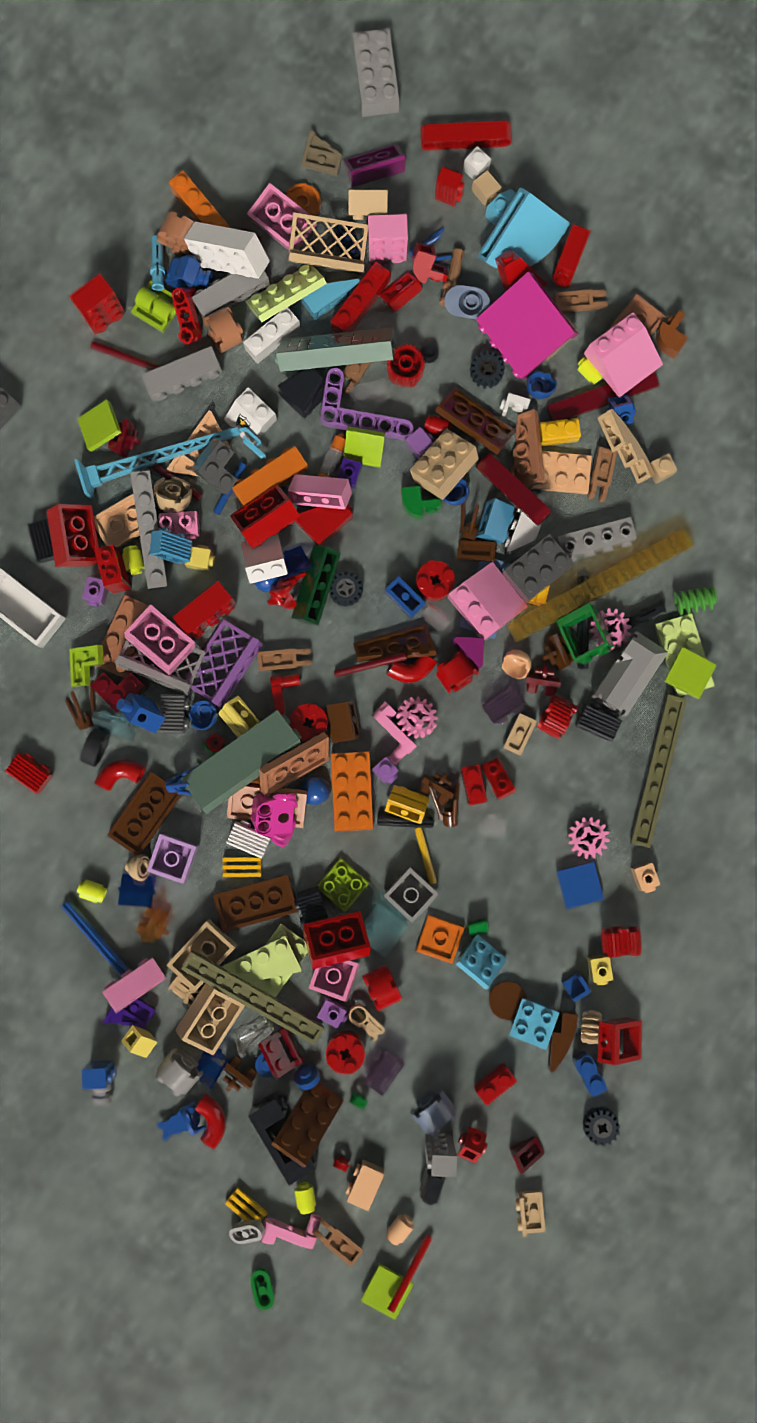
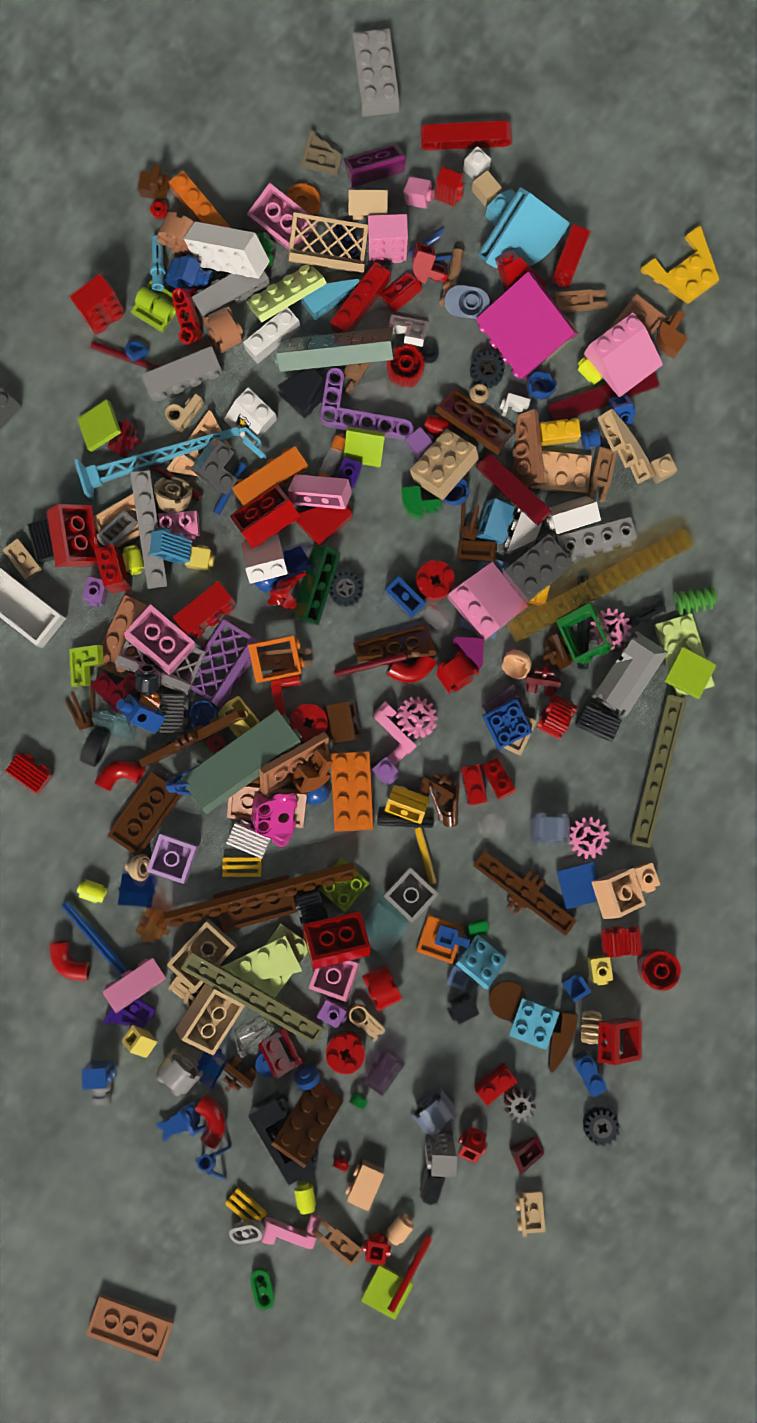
none -> tan plate [3,538,42,581]
none -> red cylinder [49,940,91,981]
none -> nougat plate [86,1294,174,1362]
none -> light grey slope [97,510,138,547]
none -> blue tile [125,340,148,362]
none -> black head [134,665,160,695]
none -> reddish brown brick [137,164,171,200]
none -> orange plate [139,691,161,710]
none -> reddish brown hinge [139,708,247,767]
none -> red plate [149,200,168,219]
none -> reddish brown plate [163,862,357,927]
none -> tan plate [165,394,204,433]
none -> blue plant [195,1145,231,1180]
none -> orange window [248,634,304,683]
none -> green animal [256,233,275,266]
none -> dark orange brick [291,749,333,793]
none -> red brick [362,1232,391,1265]
none -> white plate [388,315,428,347]
none -> bright pink brick [403,177,434,209]
none -> blue plate [434,925,470,950]
none -> medium blue plate [446,965,470,991]
none -> black brick [447,991,480,1025]
none -> tan plate [469,384,488,403]
none -> reddish brown hinge [472,850,577,936]
none -> blue tile [481,698,533,750]
none -> light grey gear [503,1088,537,1123]
none -> sand blue brick [530,813,570,844]
none -> white brick [543,496,601,534]
none -> blue wheel [580,428,601,450]
none -> light nougat brick [591,868,646,919]
none -> red brick [637,948,681,991]
none -> yellow wing [640,225,720,304]

